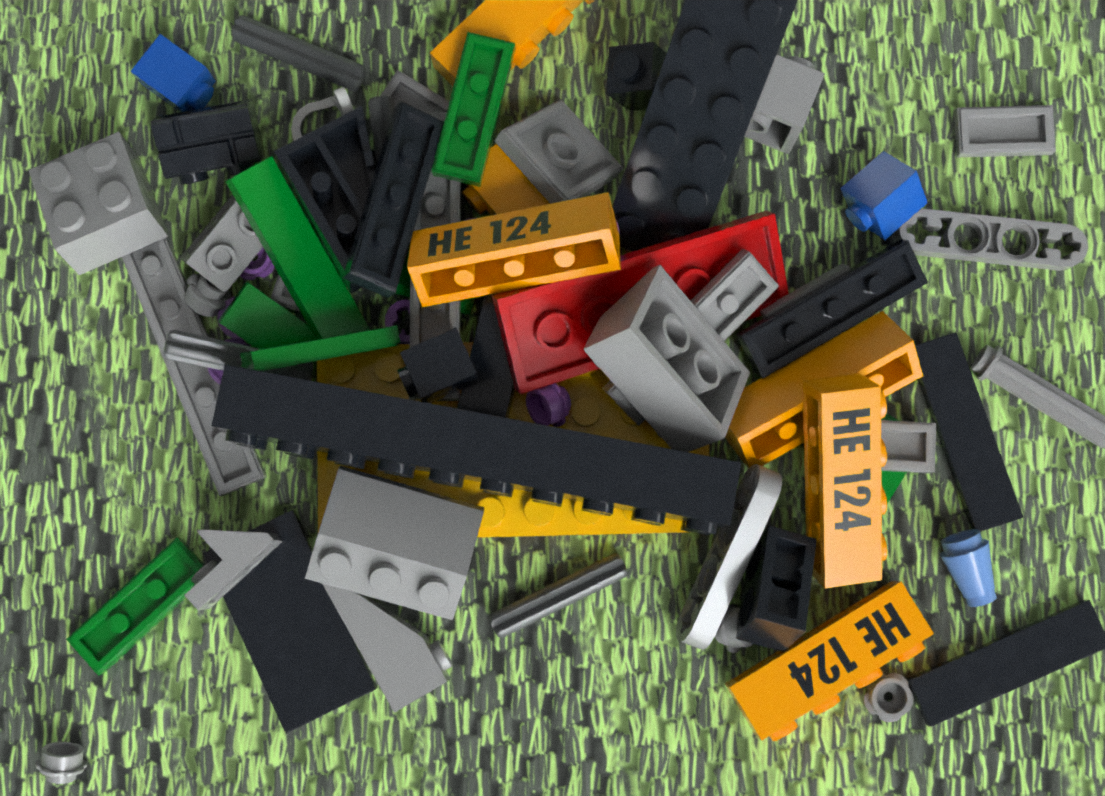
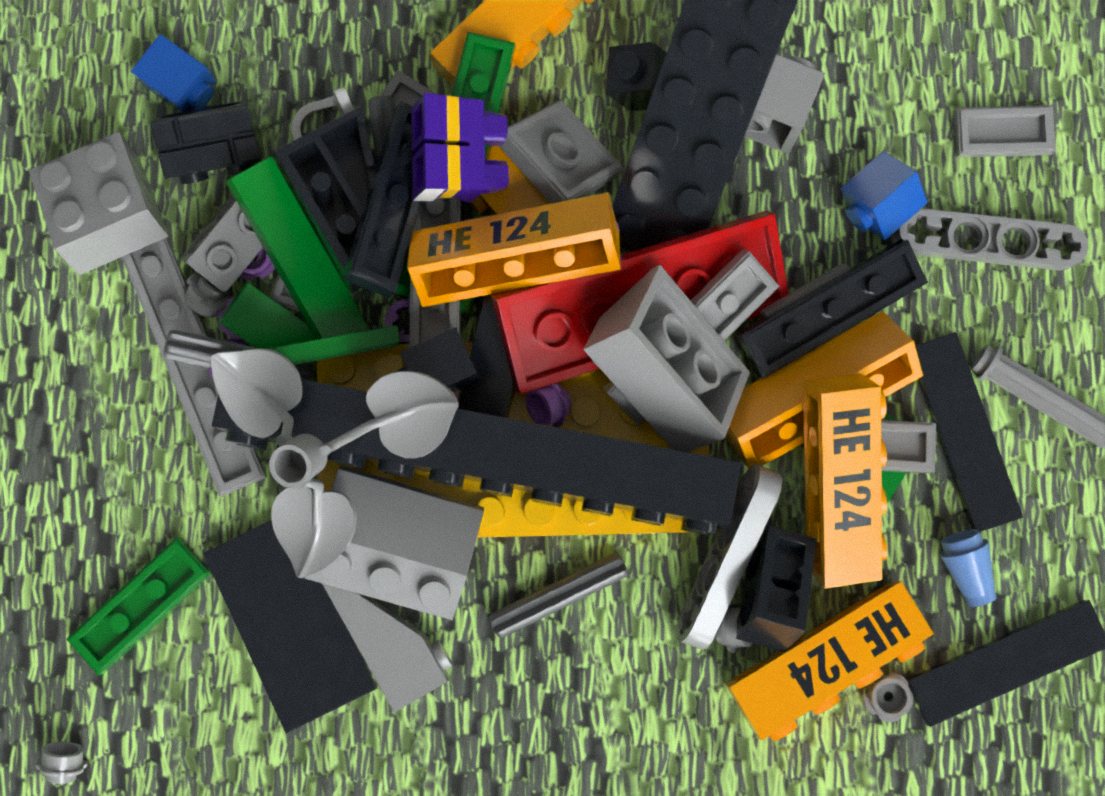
light grey slope [184,529,283,610] -> none
dark grey axle [231,15,366,91] -> none
none -> light grey plant [211,348,458,578]
none -> dark purple hips [411,93,509,202]

